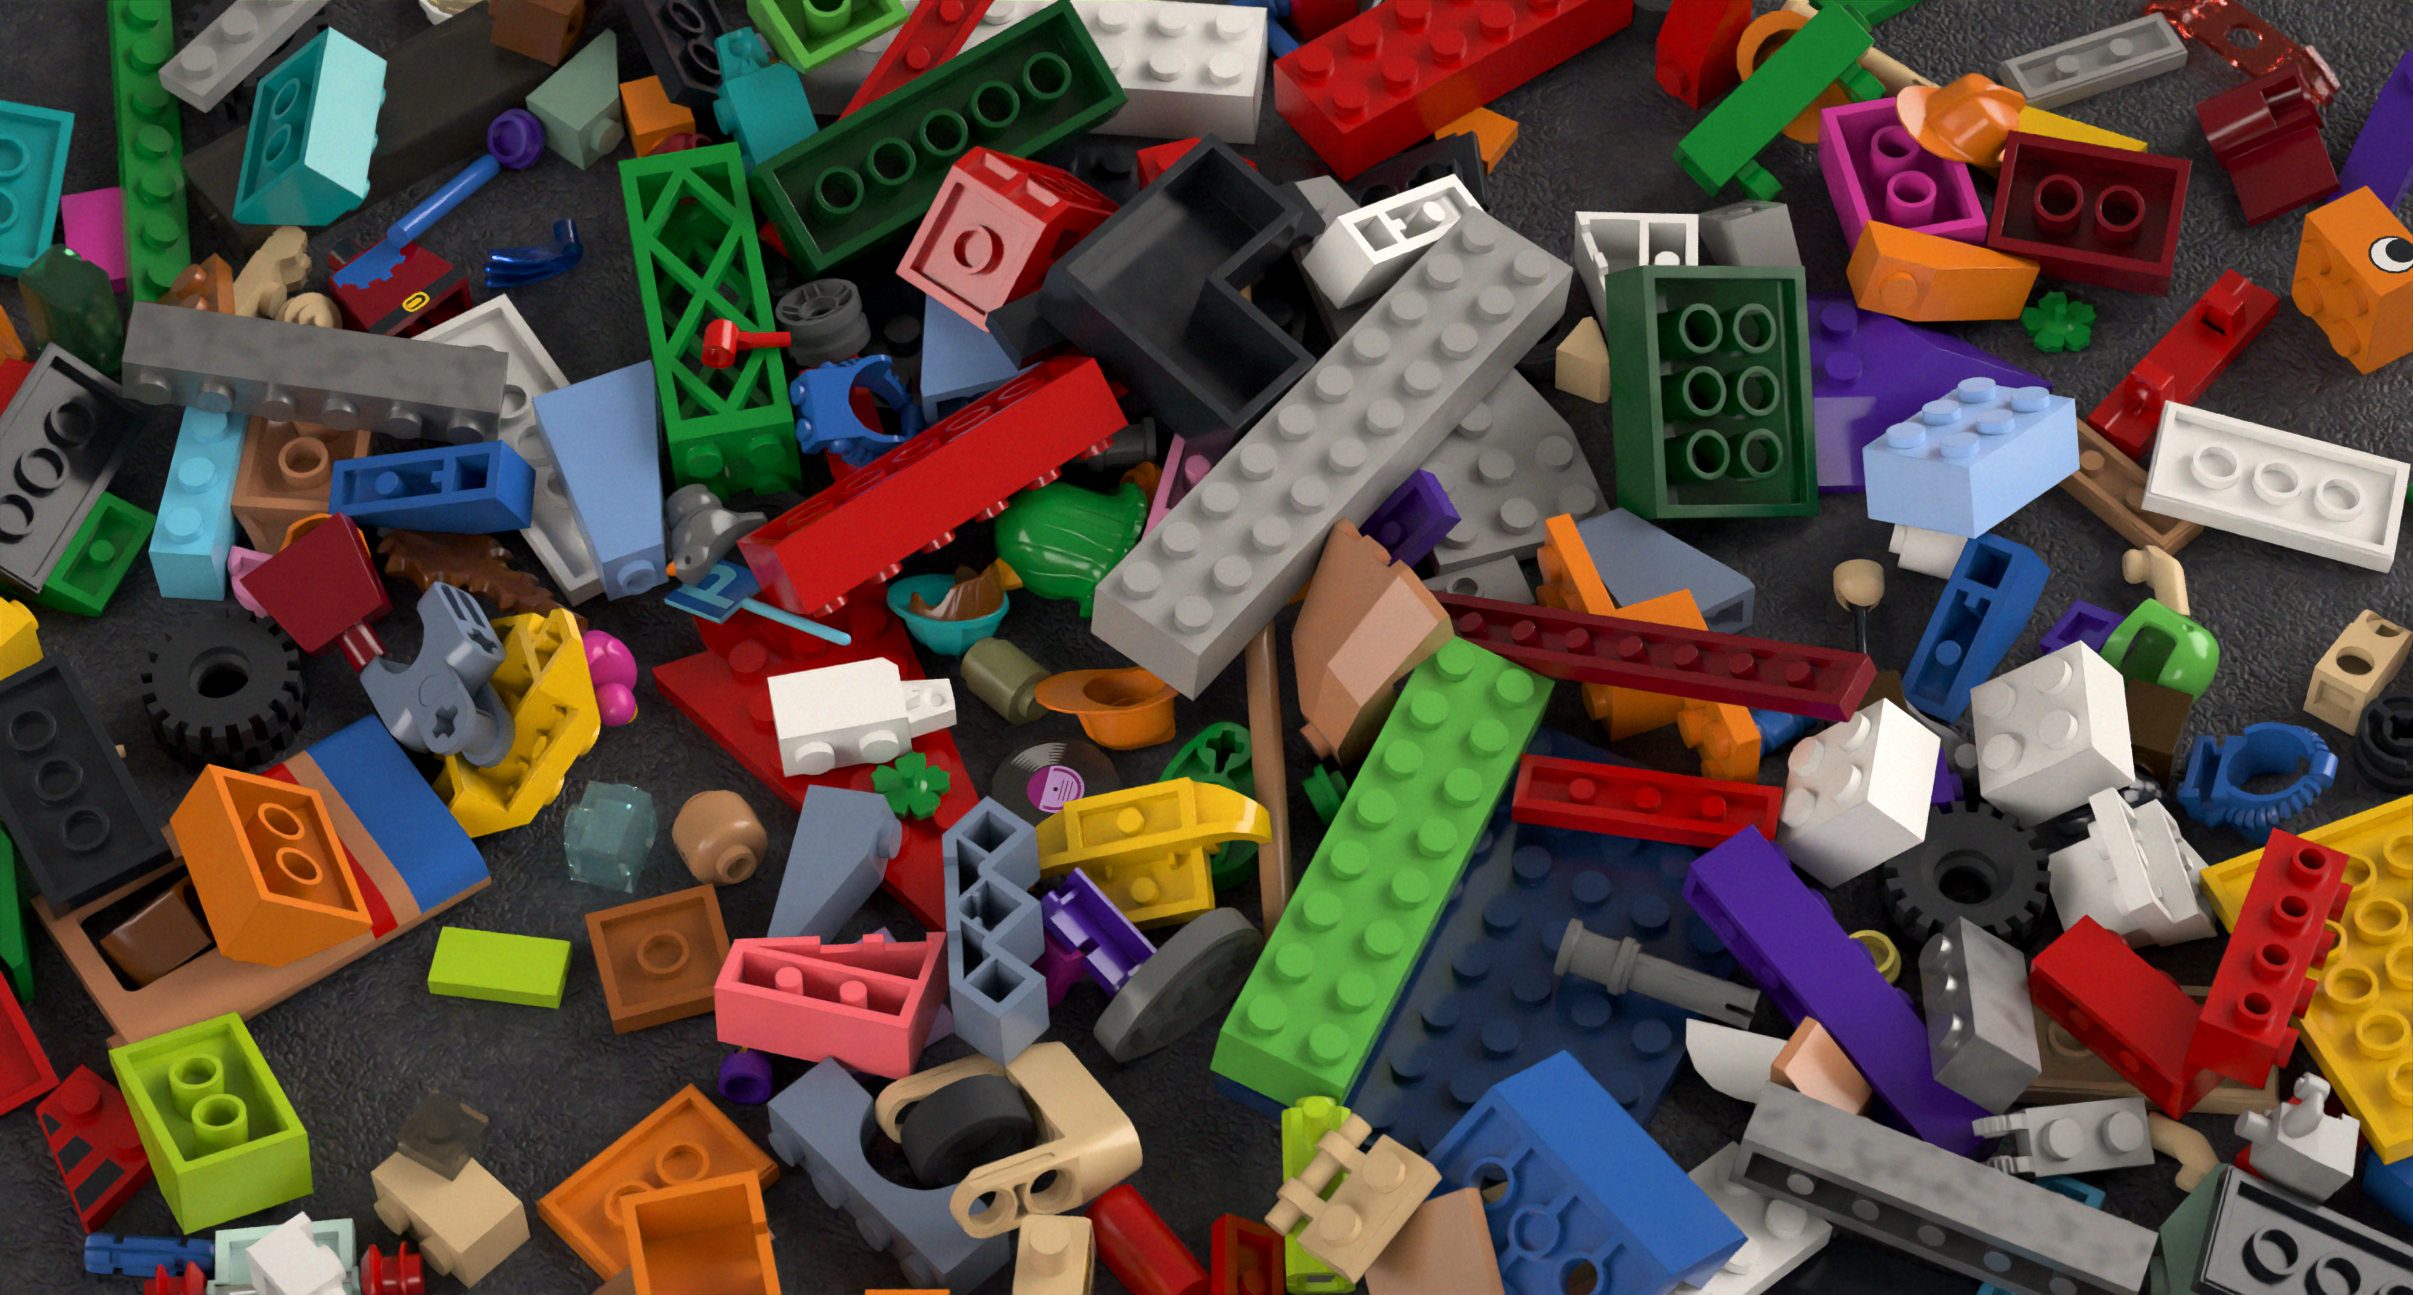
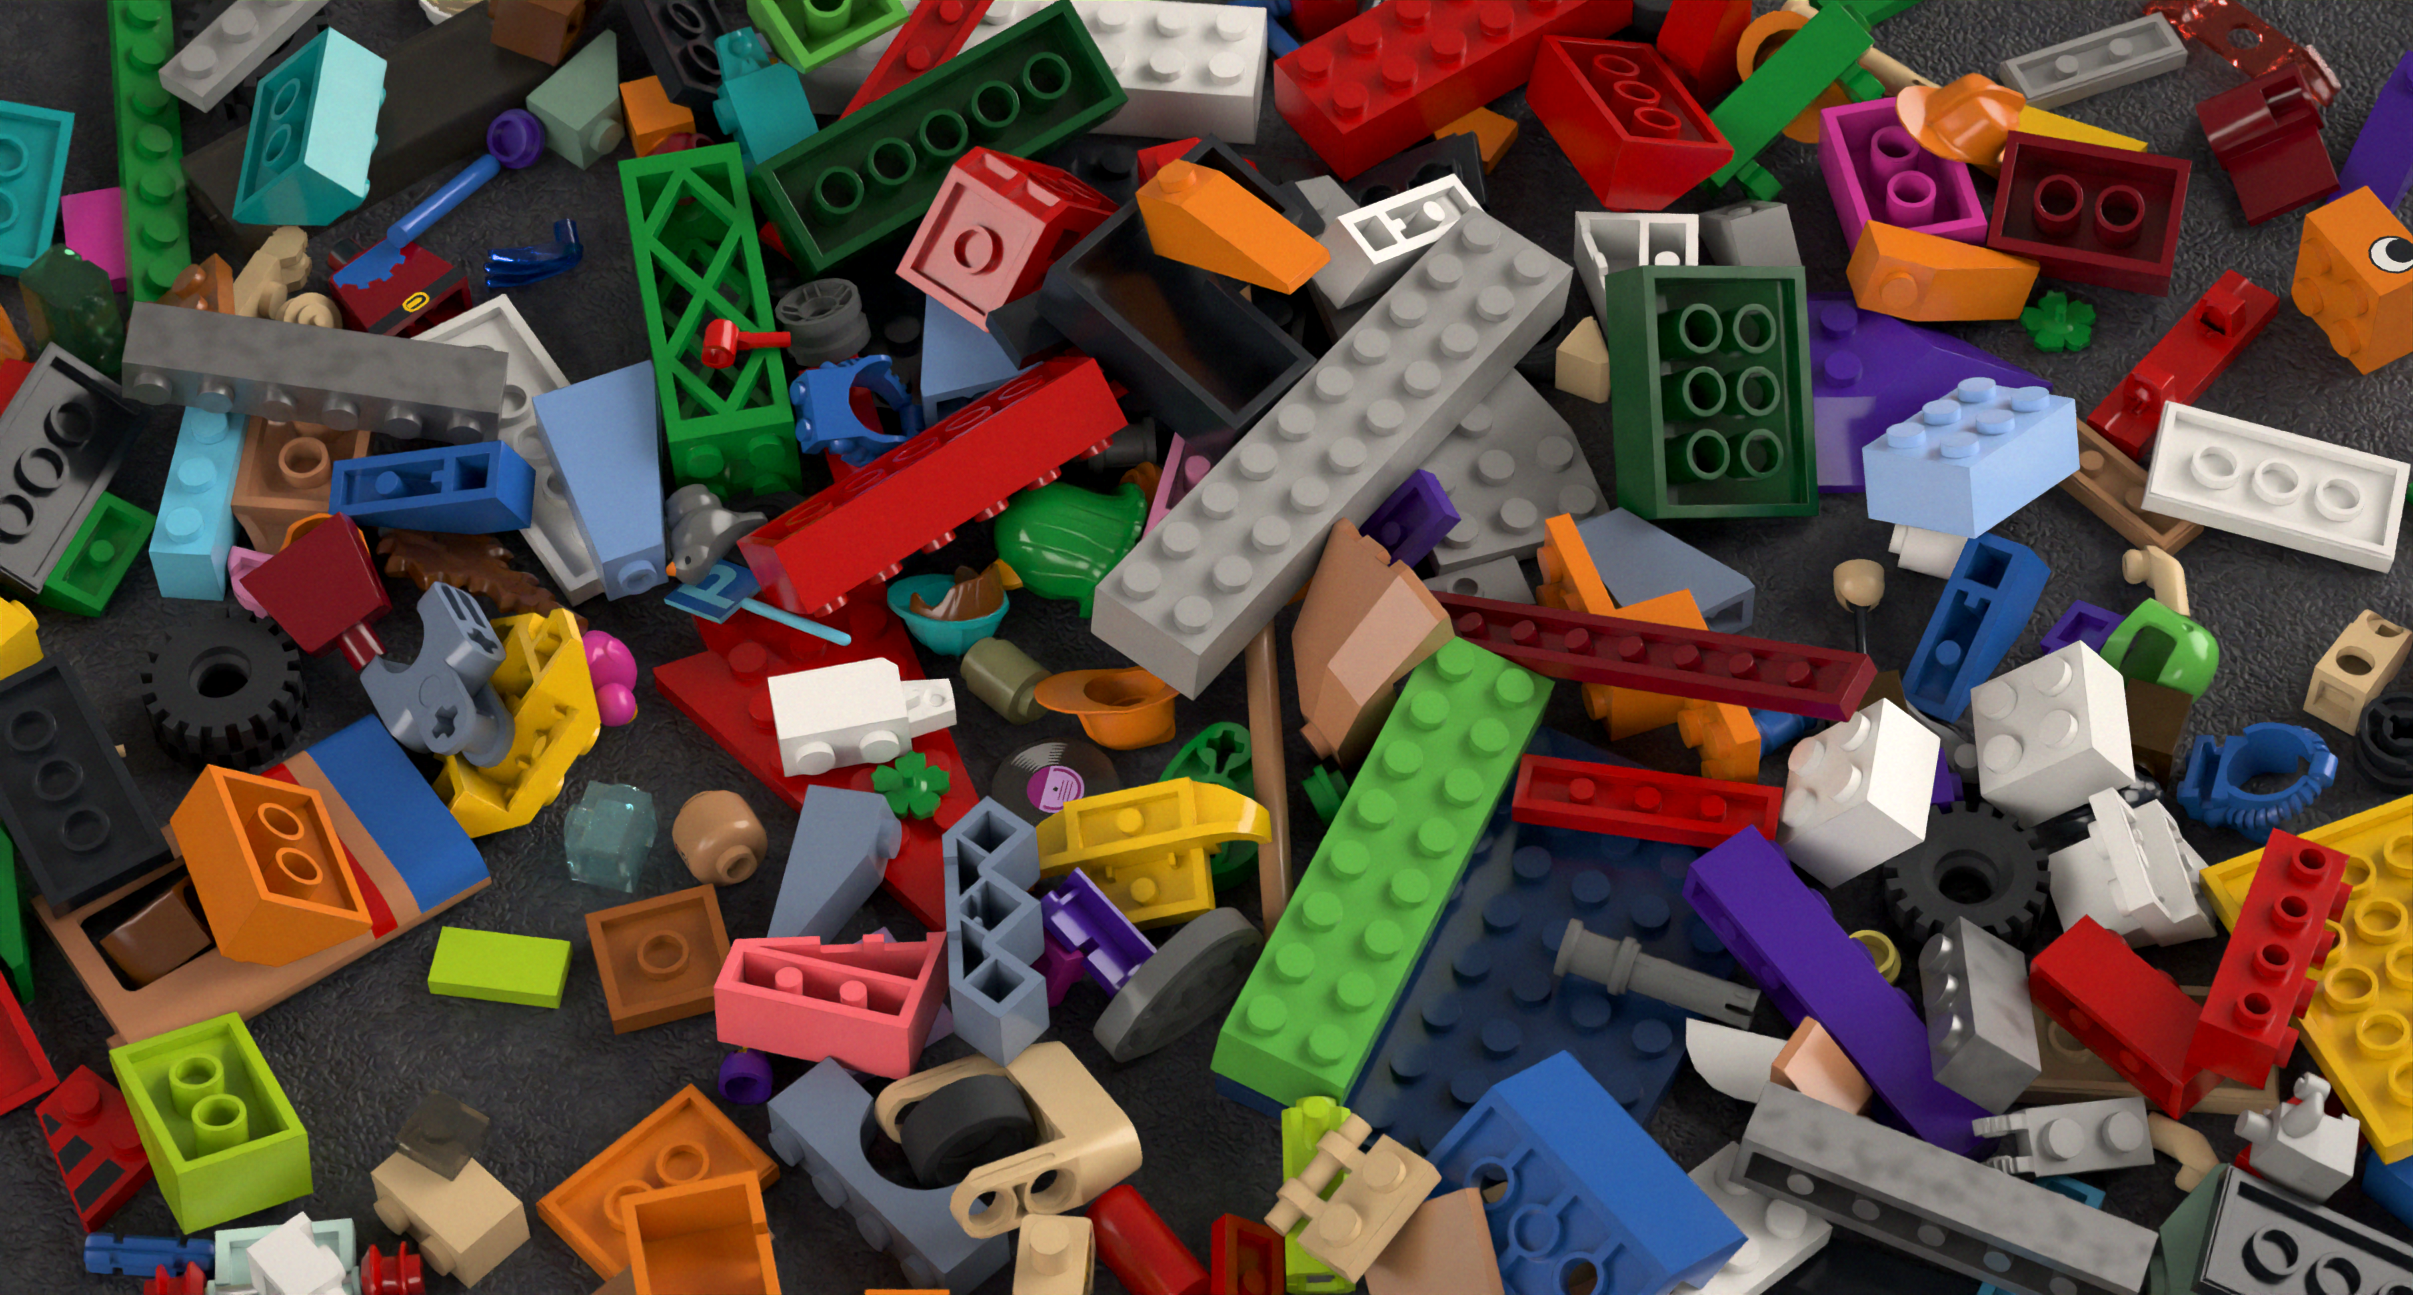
none -> orange slope [1135,159,1331,295]
none -> red slope [1524,34,1734,213]

